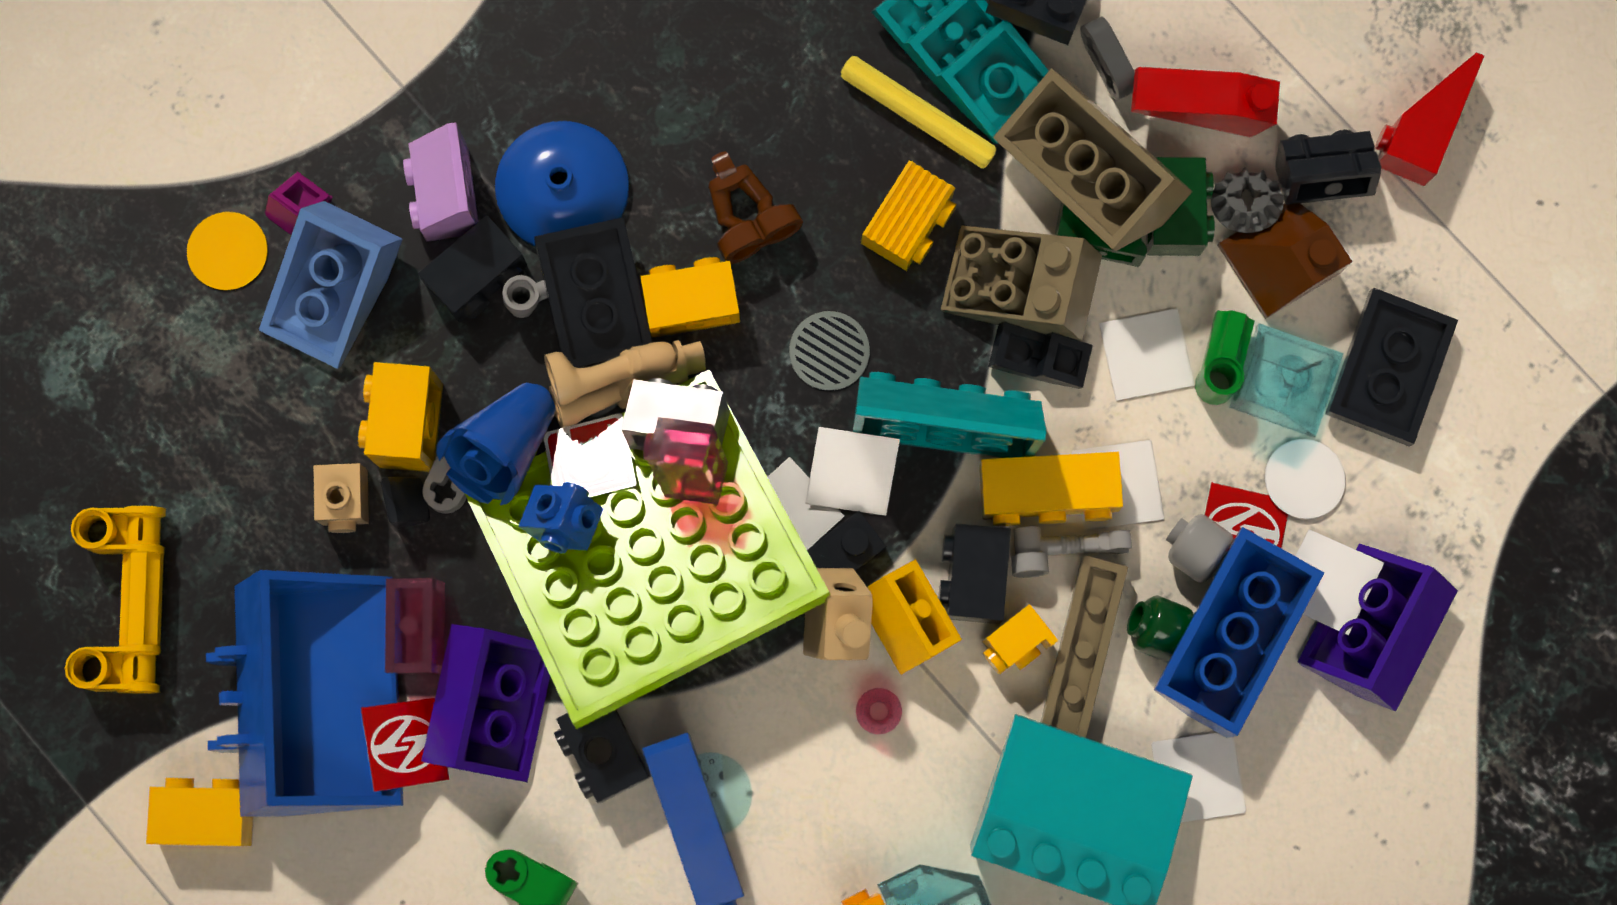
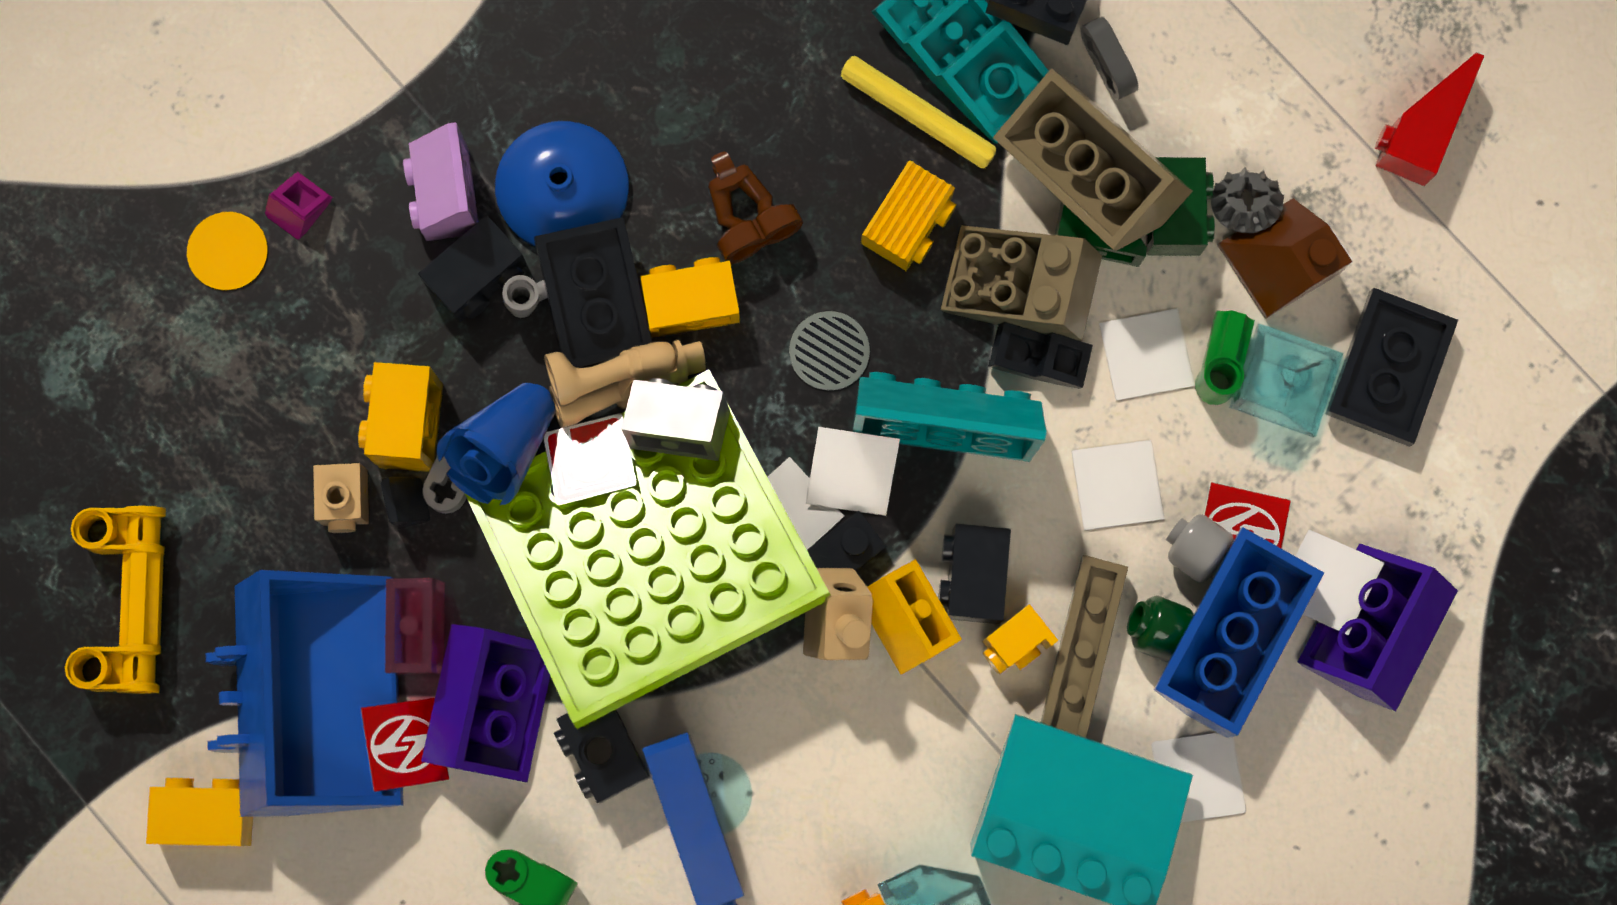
medium blue slope [259,201,402,369] -> none
blue brick [518,482,604,553] -> none
brick [644,416,728,505] -> none
clear pink plate [856,688,902,735] -> none
yellow brick [979,452,1123,526] -> none
light grey brick [1011,526,1132,578] -> none
red slope [1131,67,1280,137] -> none
white sticker [1265,439,1345,519] -> none
black brick [1275,129,1381,205] -> none

